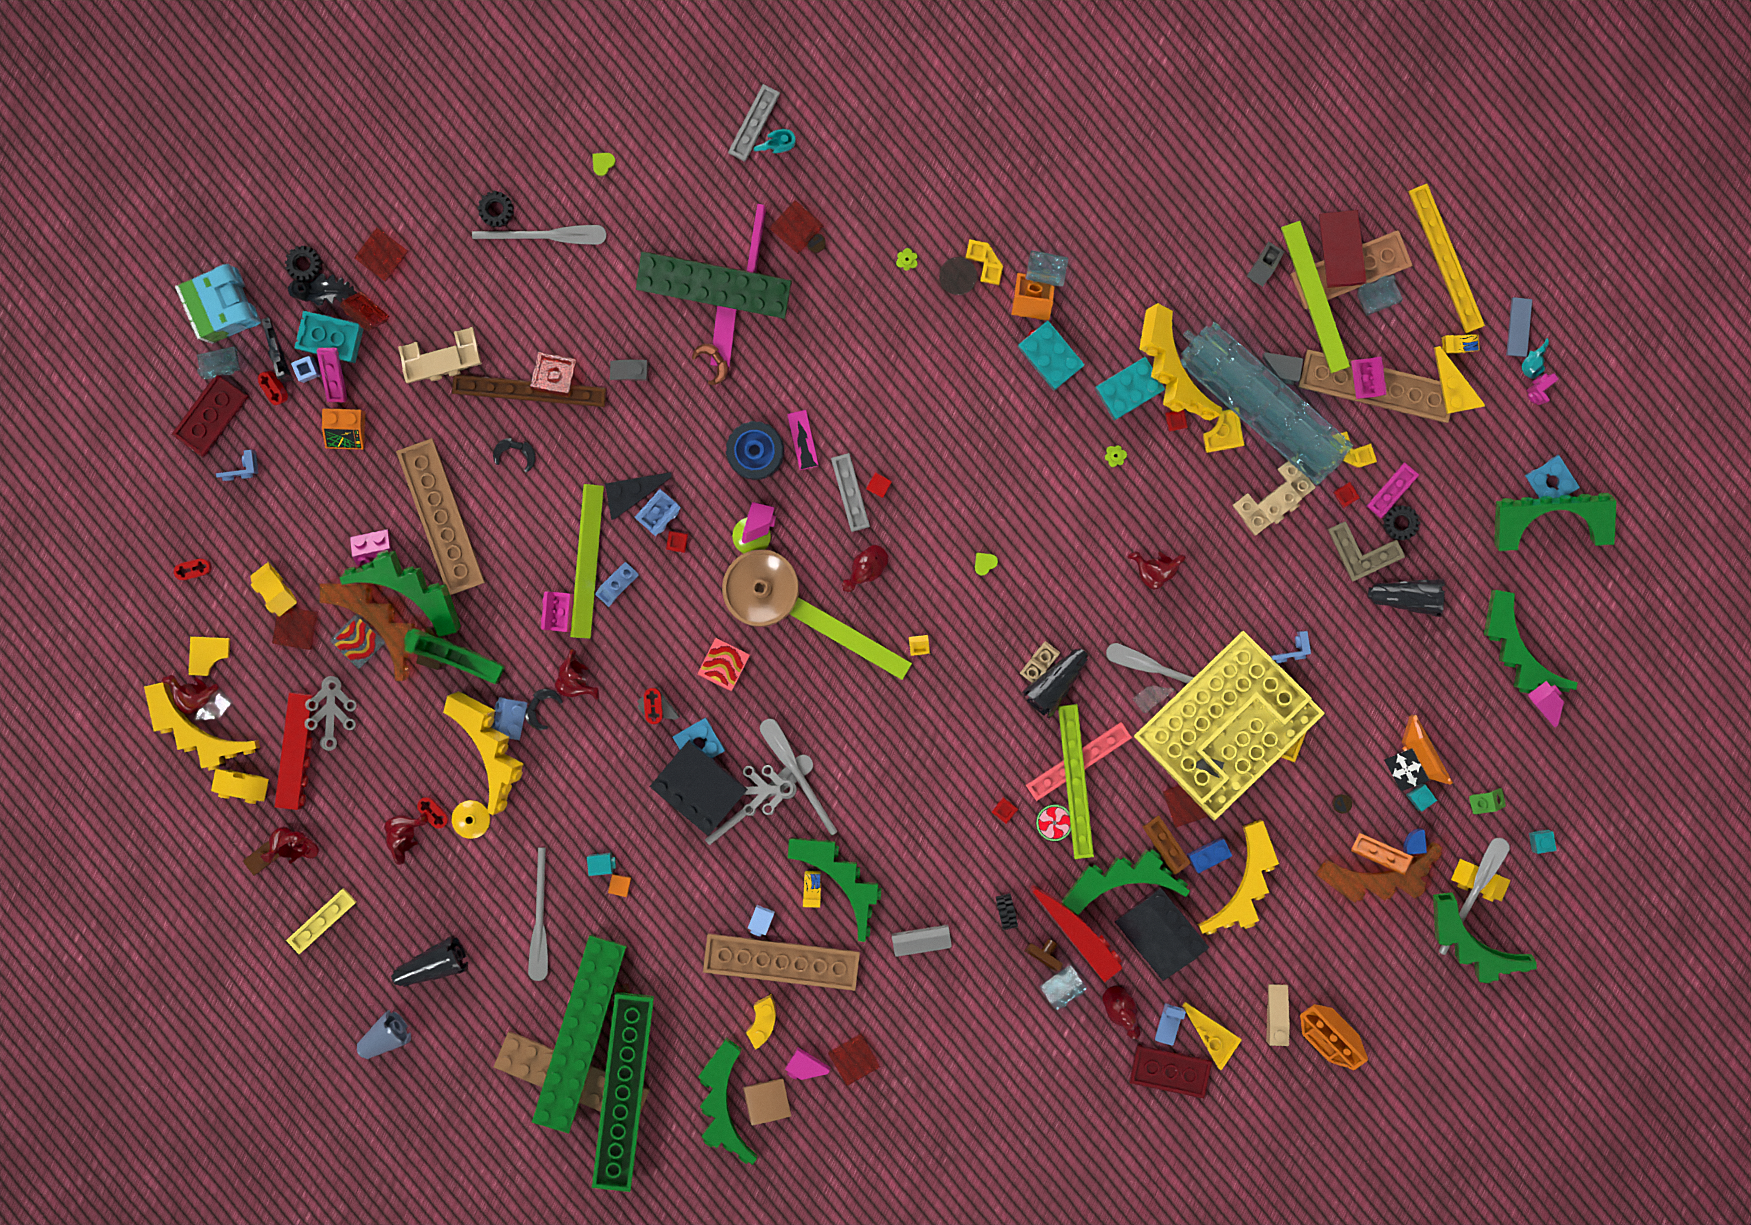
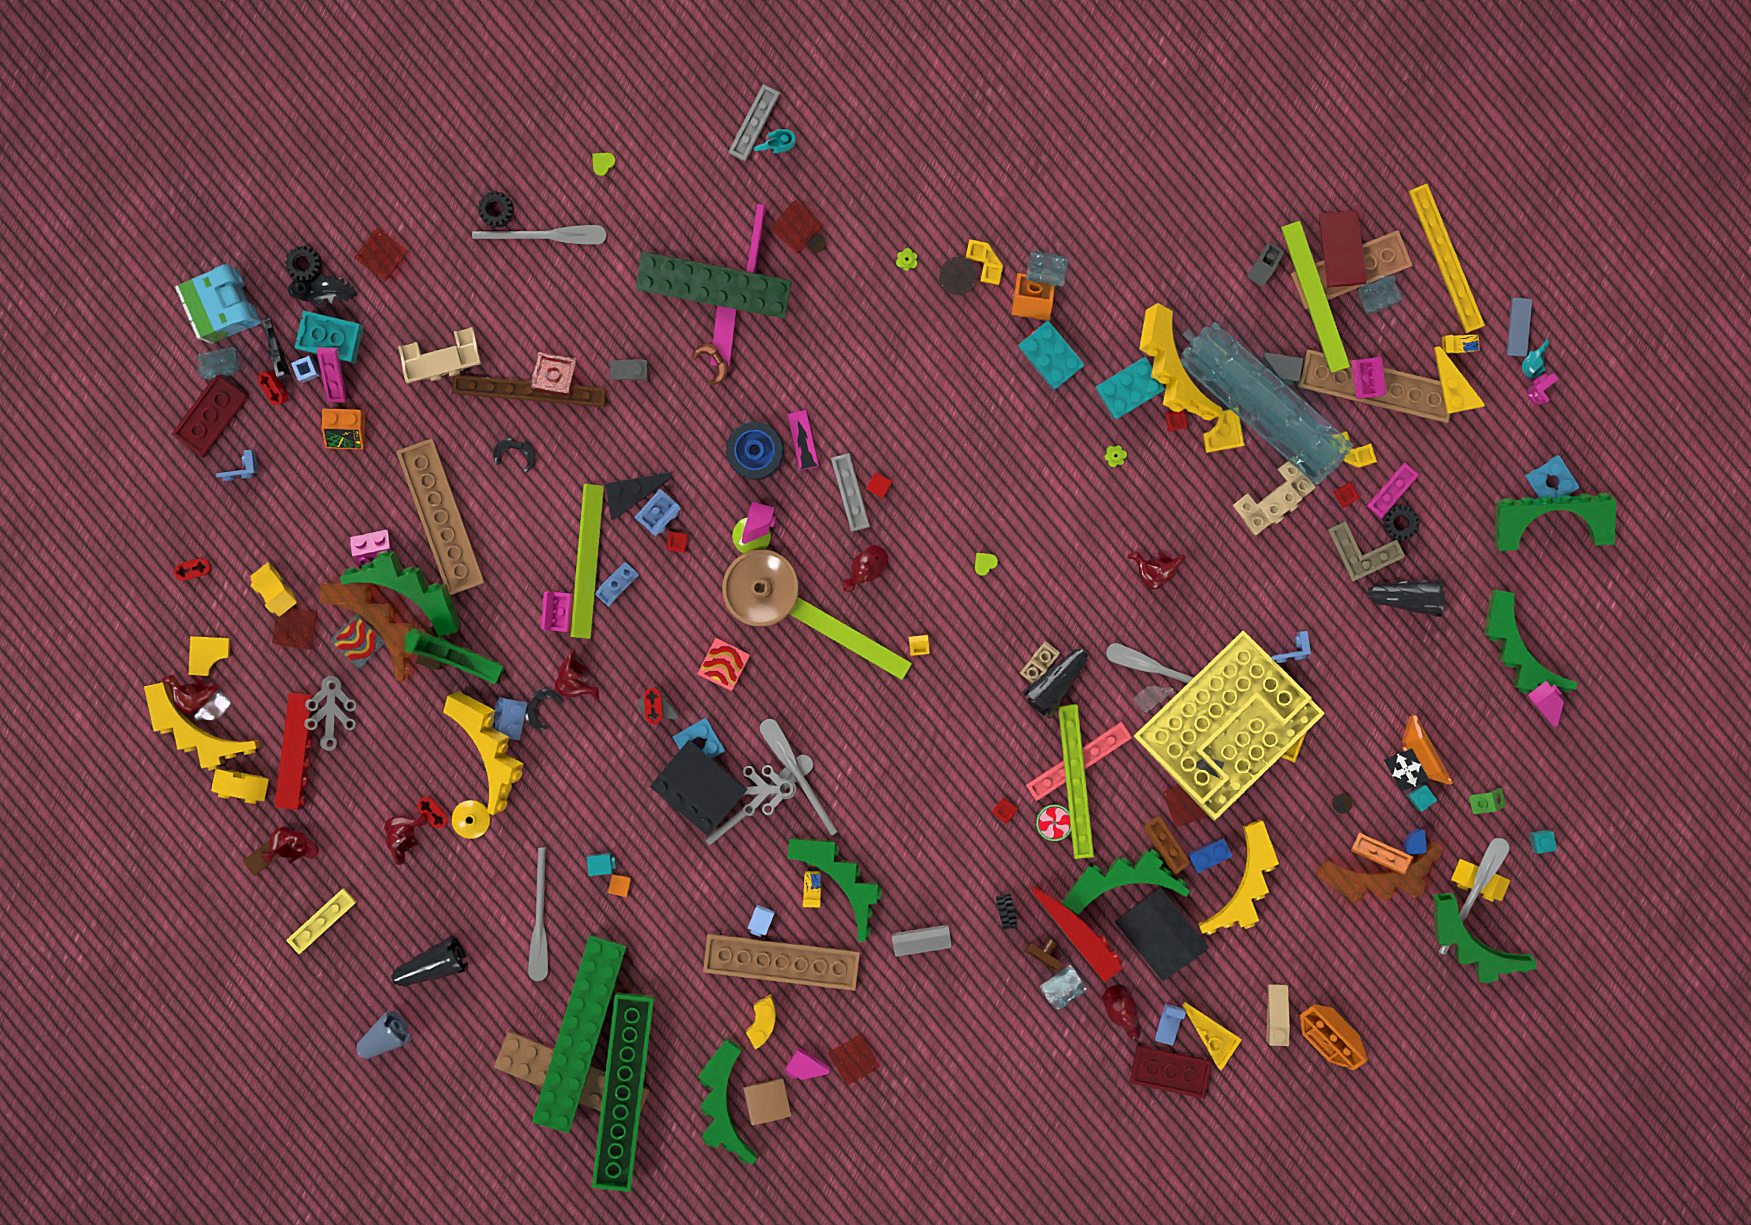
clear red plate [339,292,390,331] -> none

